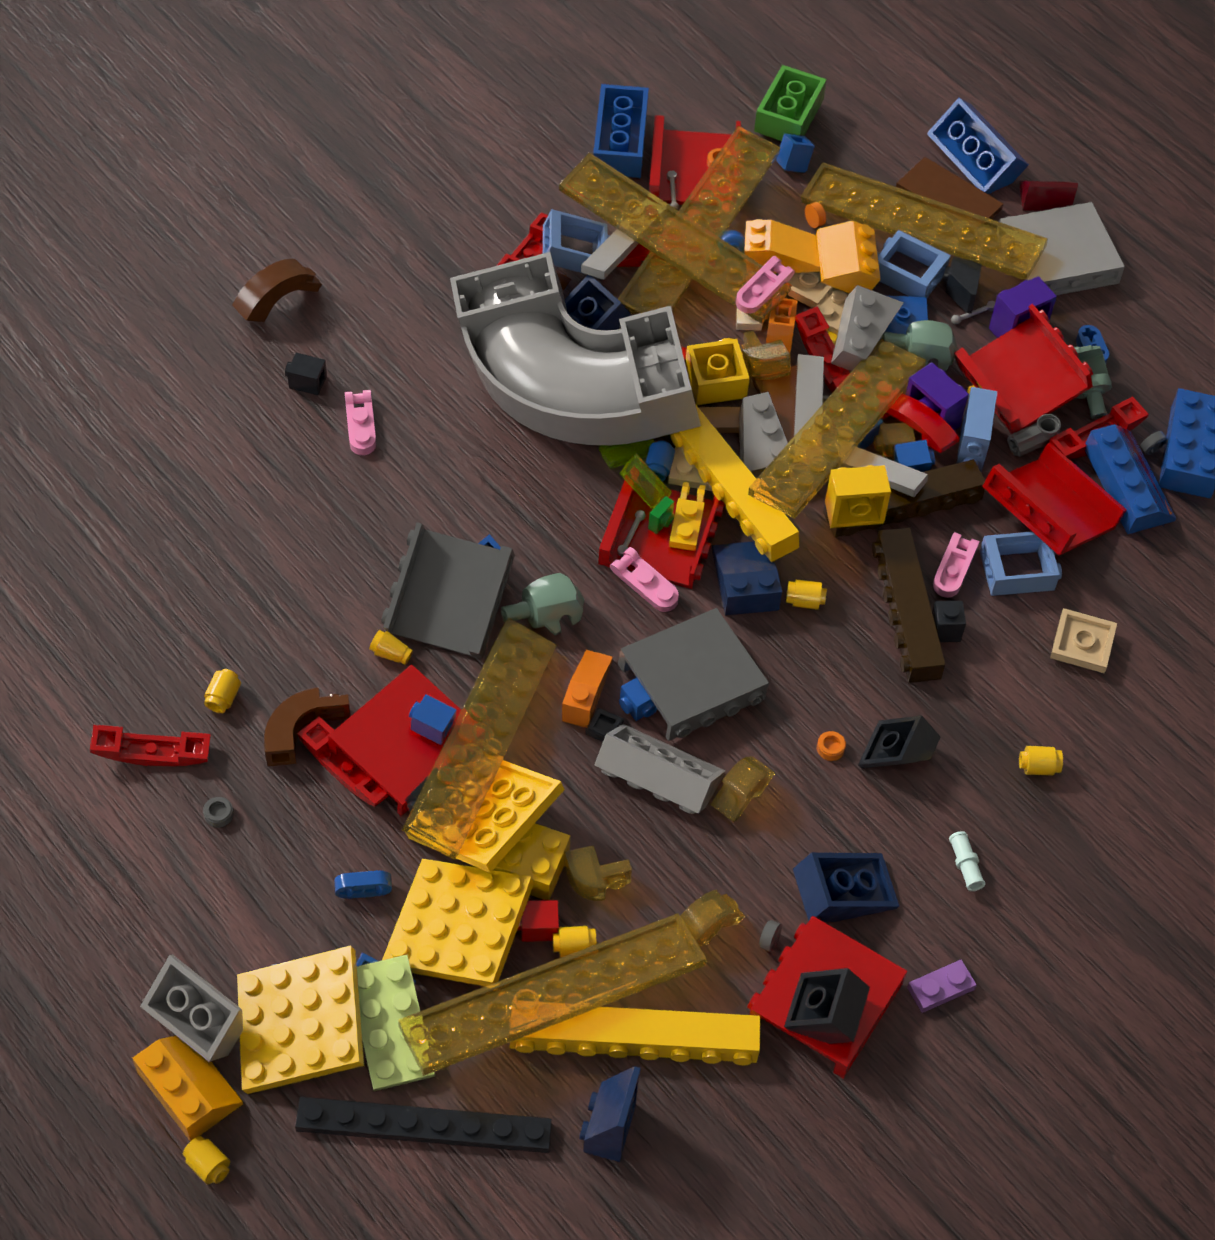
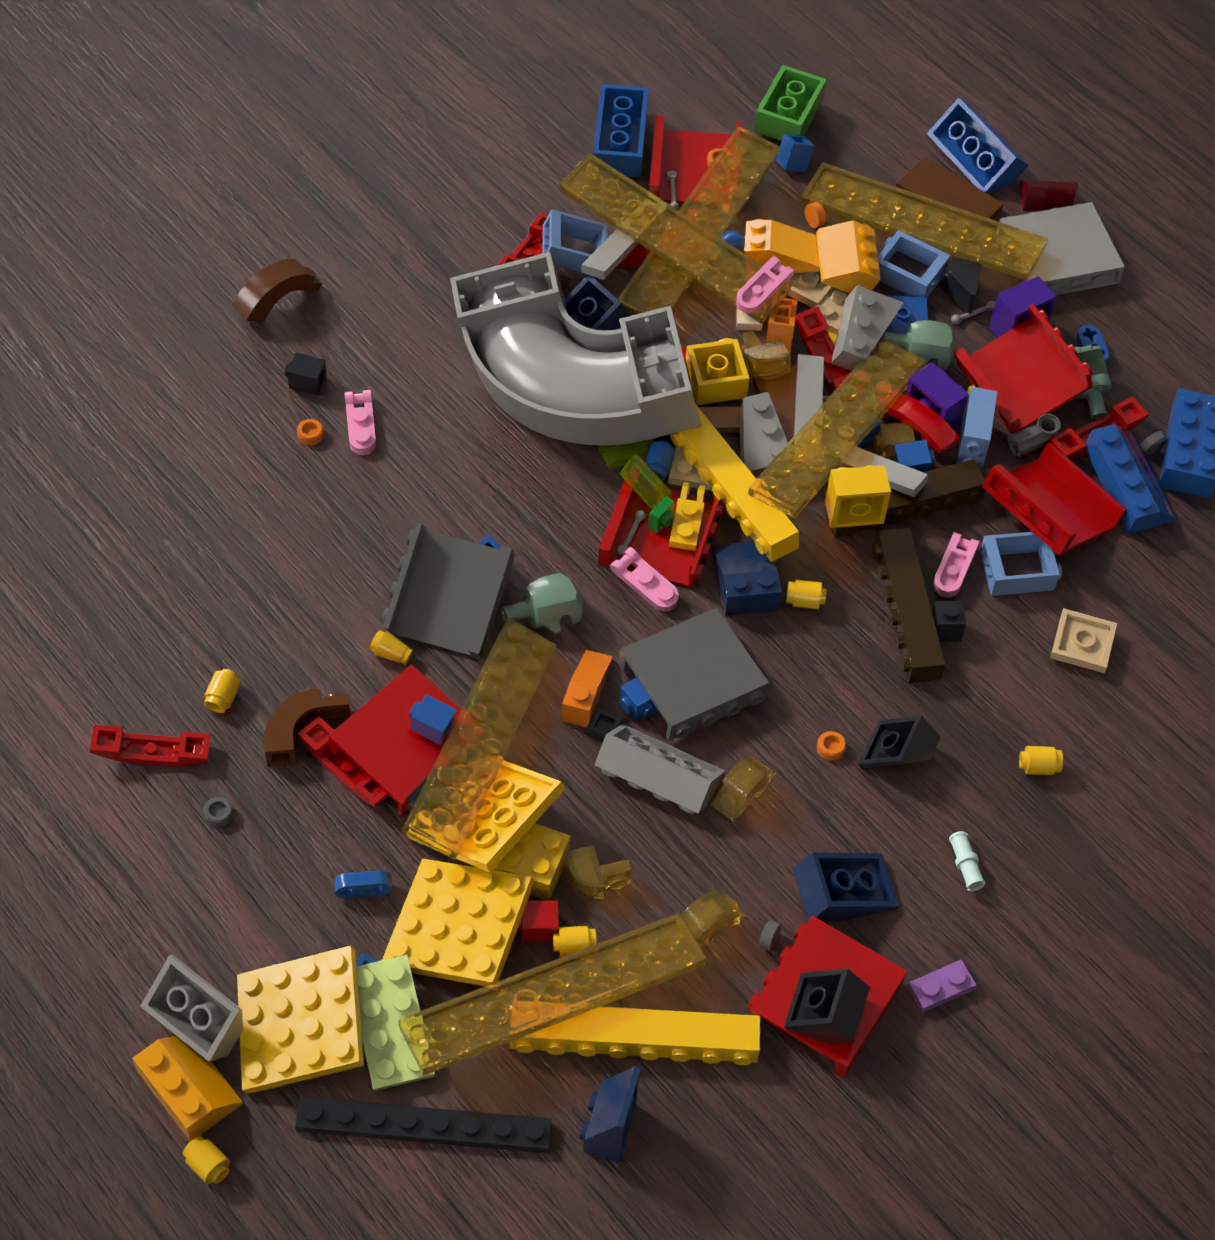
none -> orange tile [297,419,324,445]

